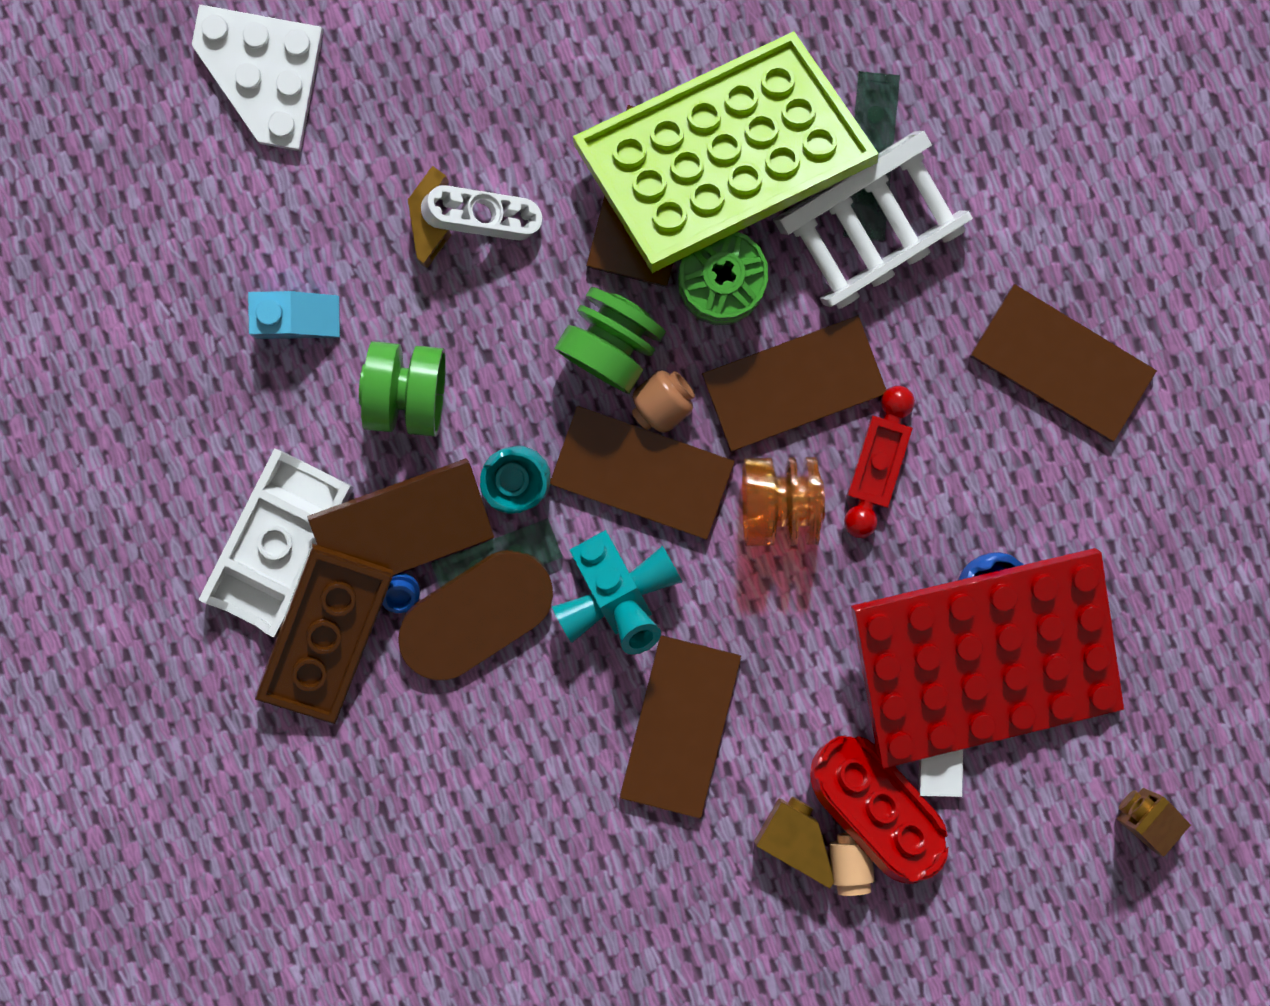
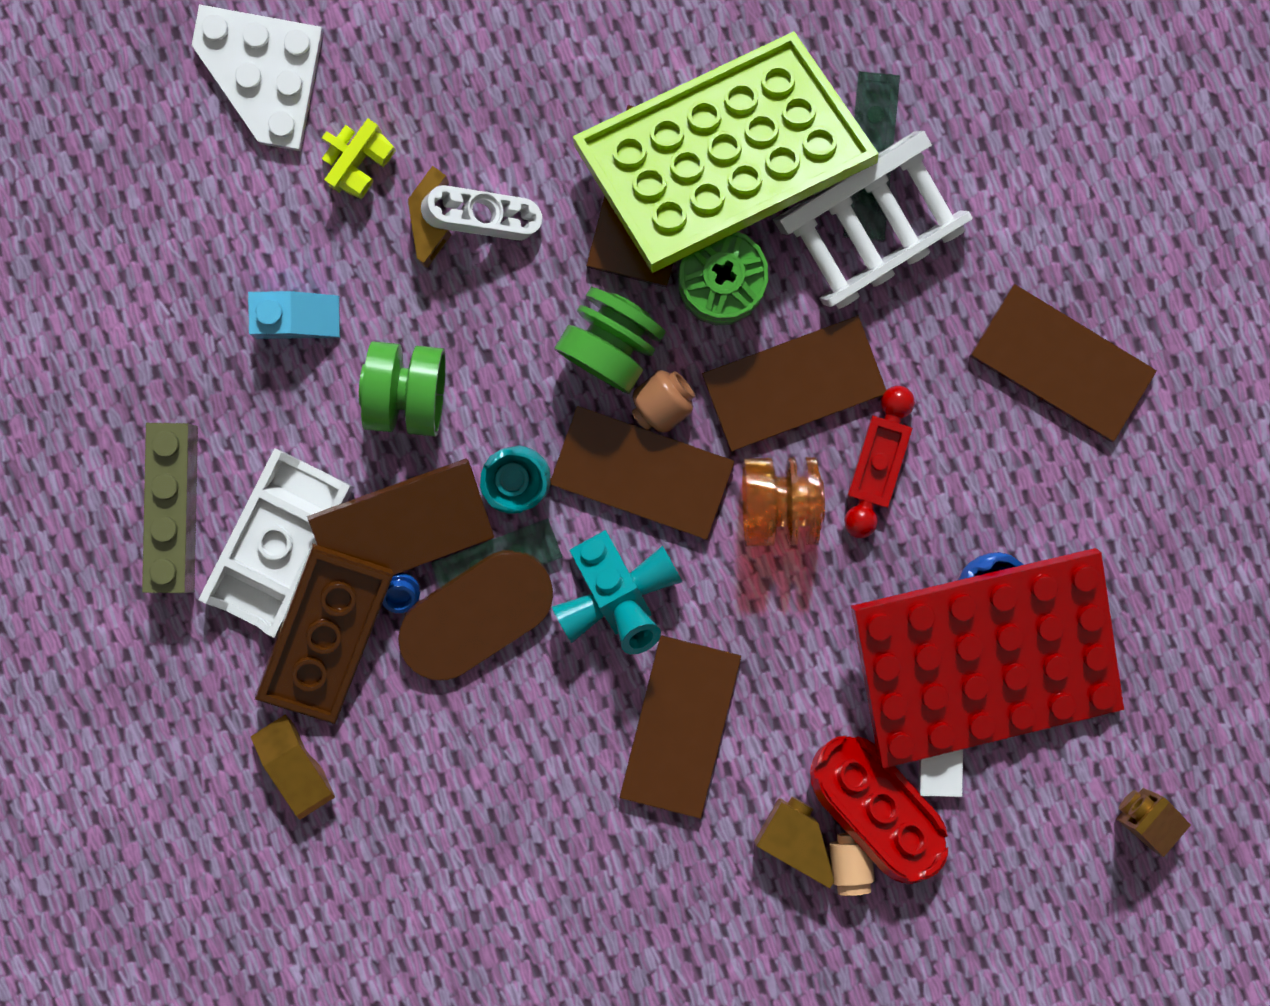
none -> olive brick [142,423,198,593]
none -> pearl gold slope [250,714,335,820]
none -> neon yellow hips [321,118,396,199]

